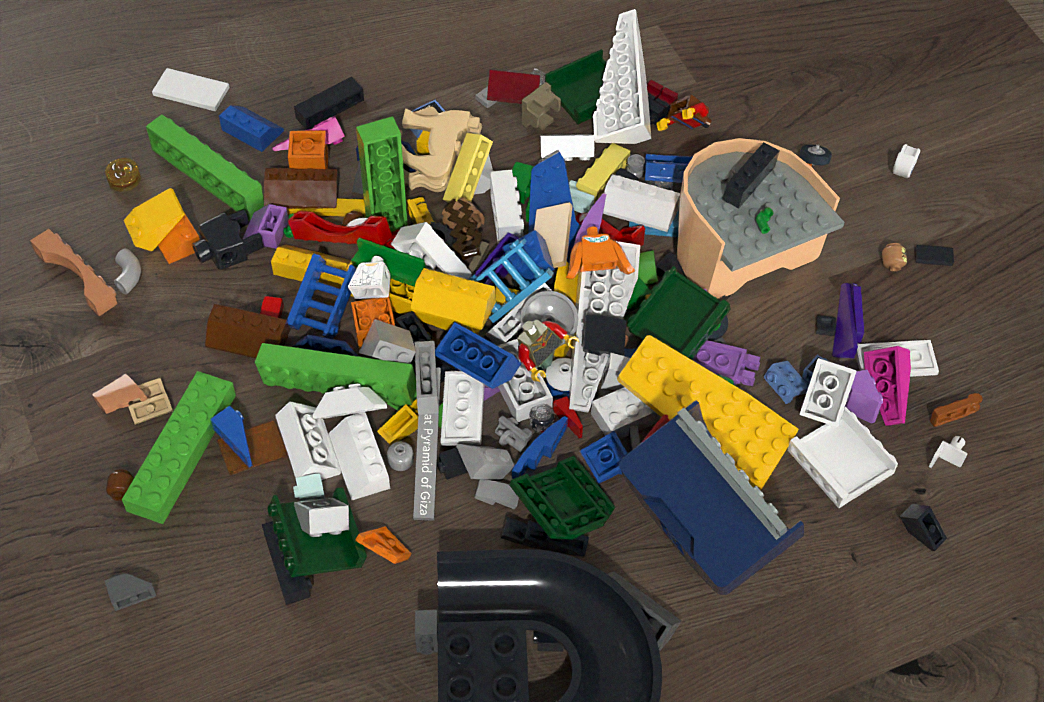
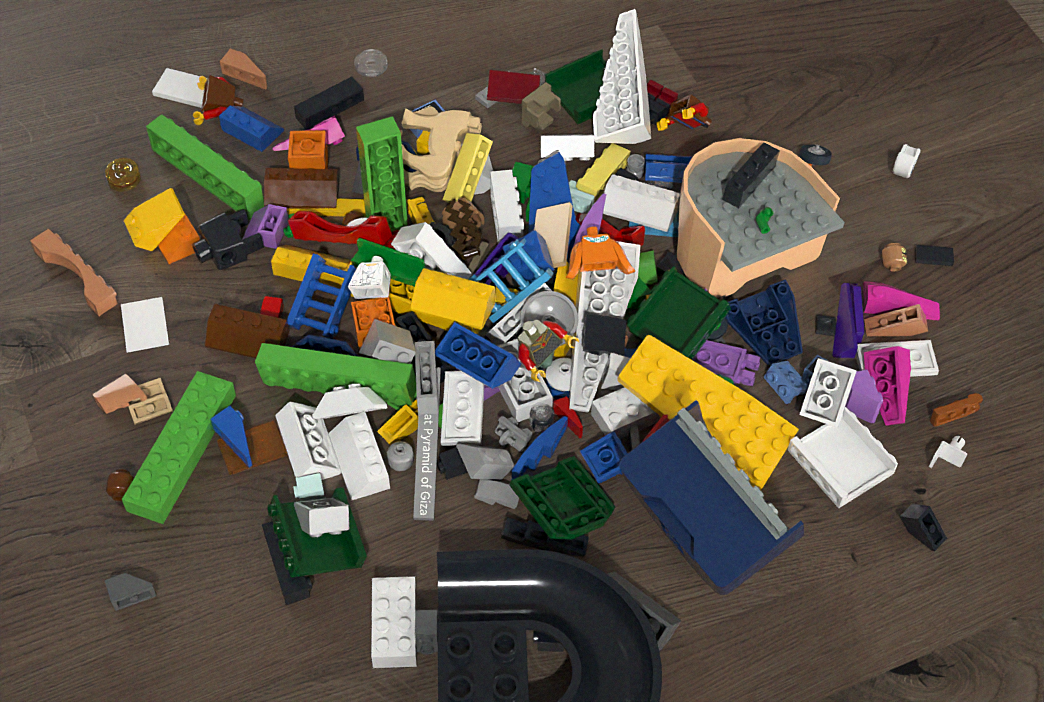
light grey cylinder [114,248,141,295] -> none
orange wing [356,526,412,564] -> none
none -> white sticker [121,297,169,353]
none -> reddish brown torso [193,75,243,125]
none -> nougat slope [220,48,267,90]
none -> clear tile [354,49,388,77]
none -> white brick [371,577,417,668]
none -> dark blue wedge [725,279,803,367]
none -> dark pink wedge [864,281,940,320]
none -> nougat slope [864,304,928,336]

